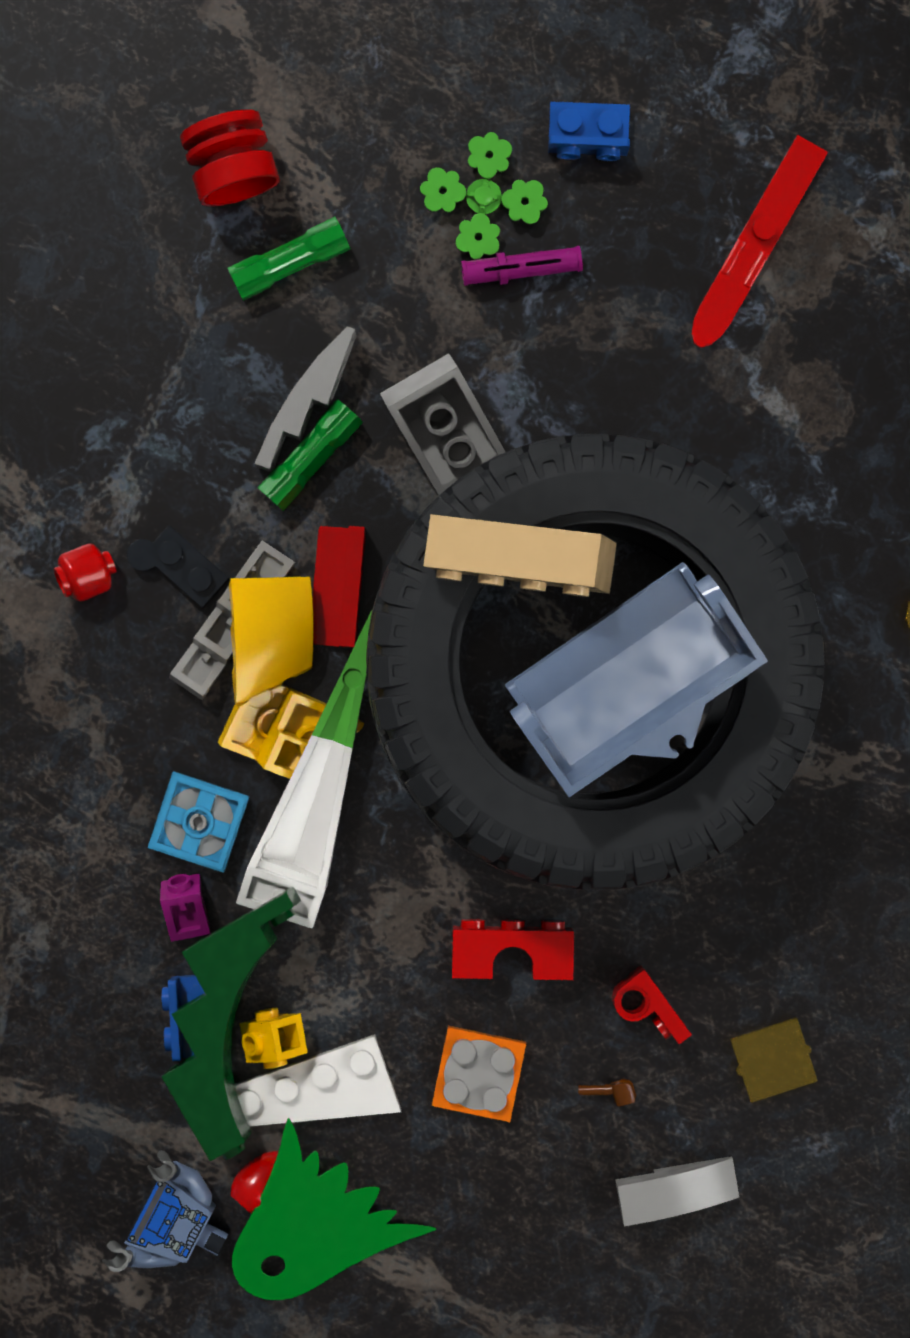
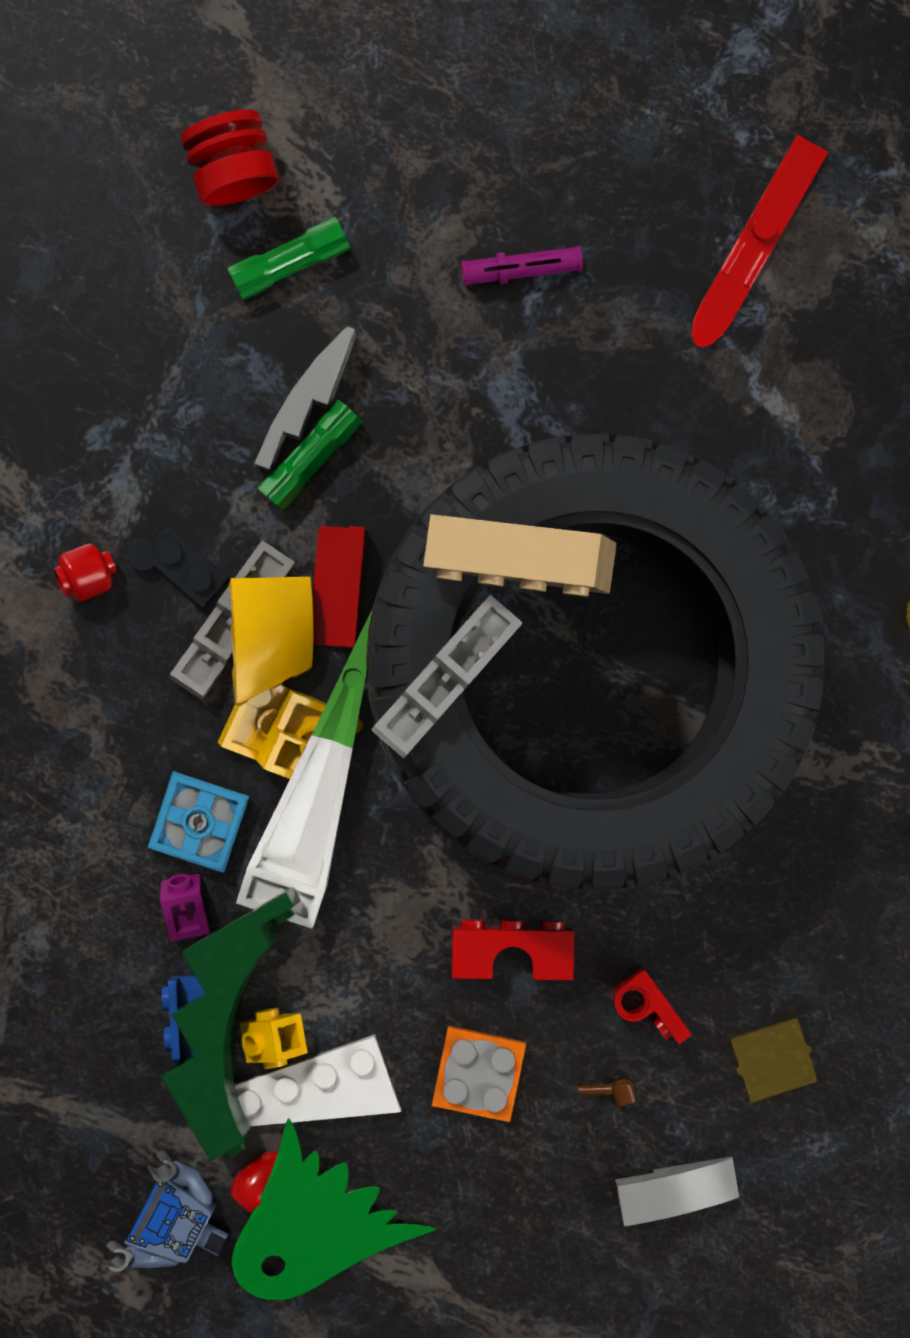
light grey slope [380,353,505,495] -> none
bright green plant [420,132,548,260] -> none
sand blue piece [505,562,768,797] -> none
blue bracket [548,102,630,161] -> none
none -> light grey slope [372,594,522,758]

